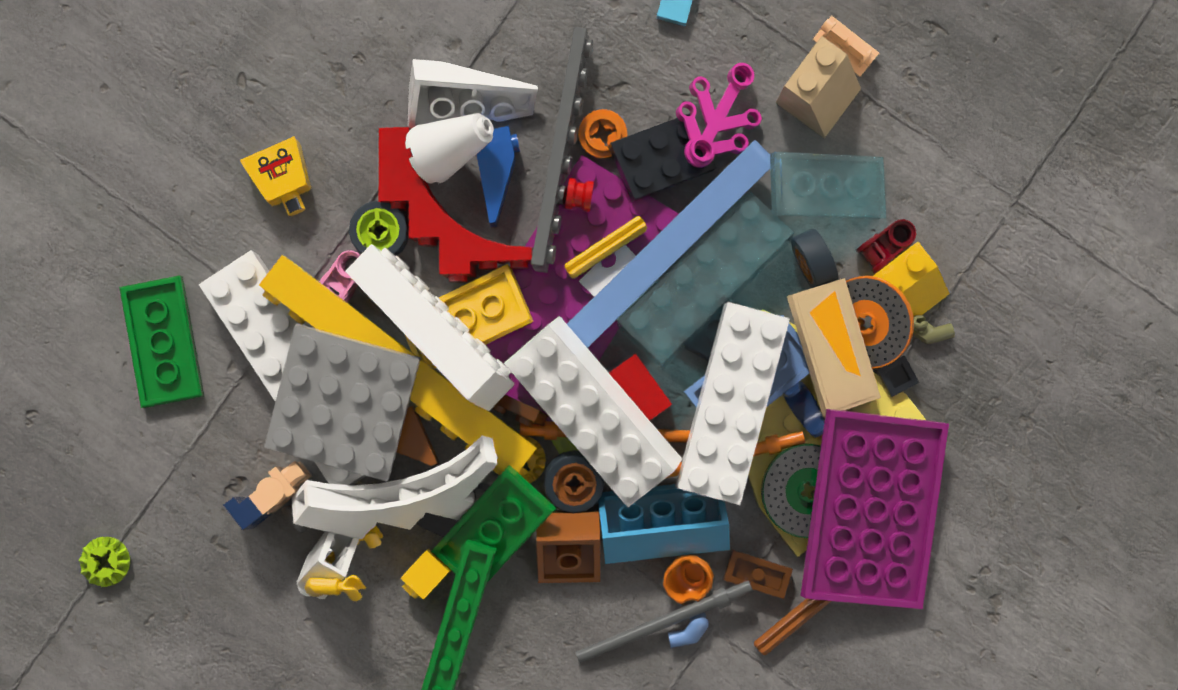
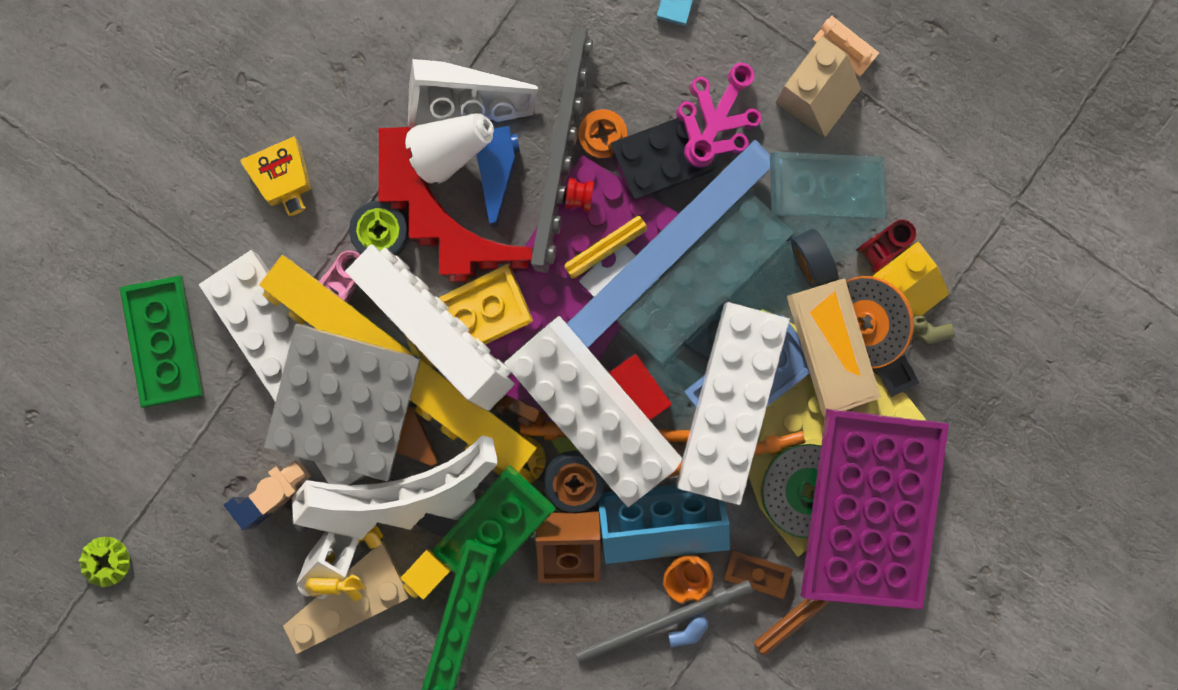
dark blue helmet [783,381,825,437] -> none
none -> tan wing [283,541,410,654]

